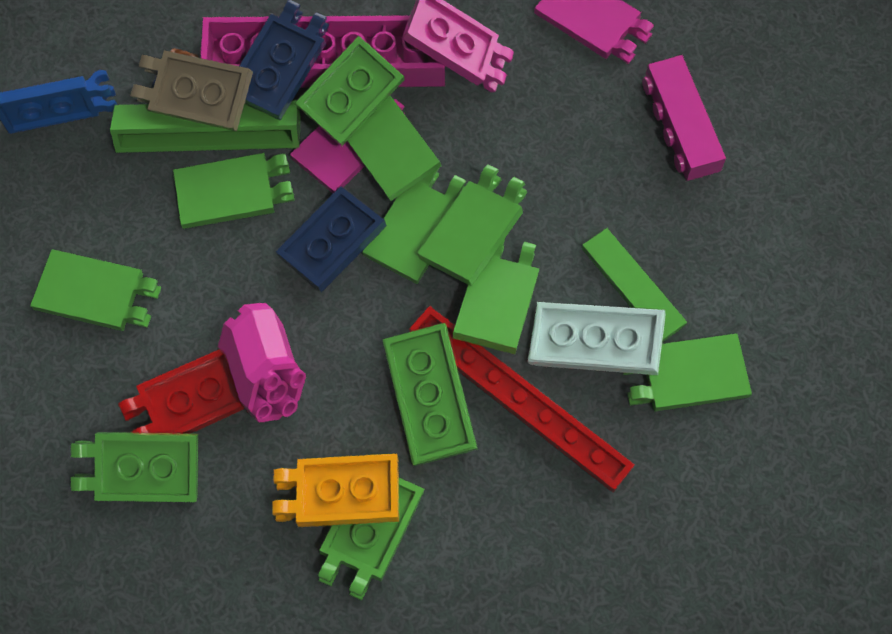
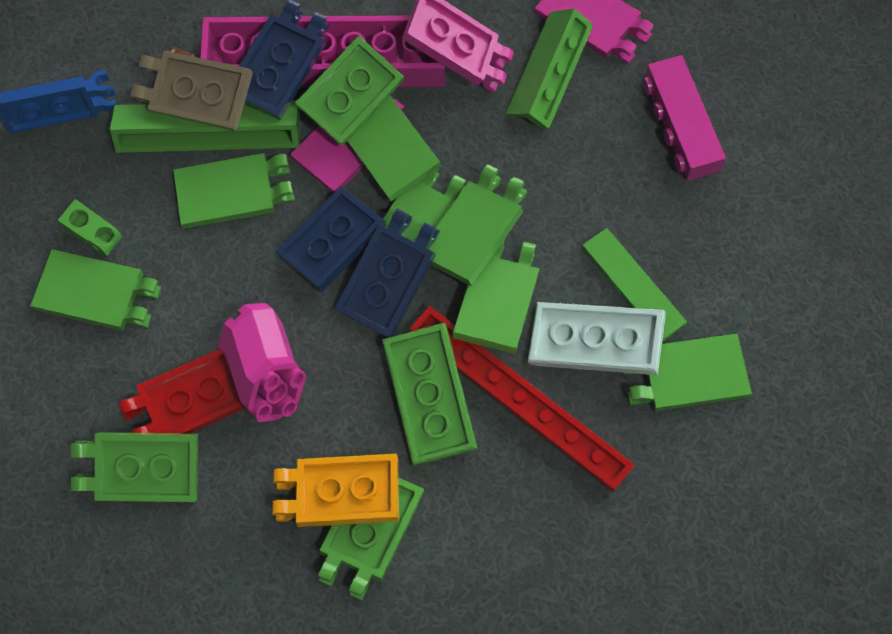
none -> bright green leg [58,199,123,257]
none -> dark blue tile [335,208,440,338]
none -> bright green panel [506,8,593,129]

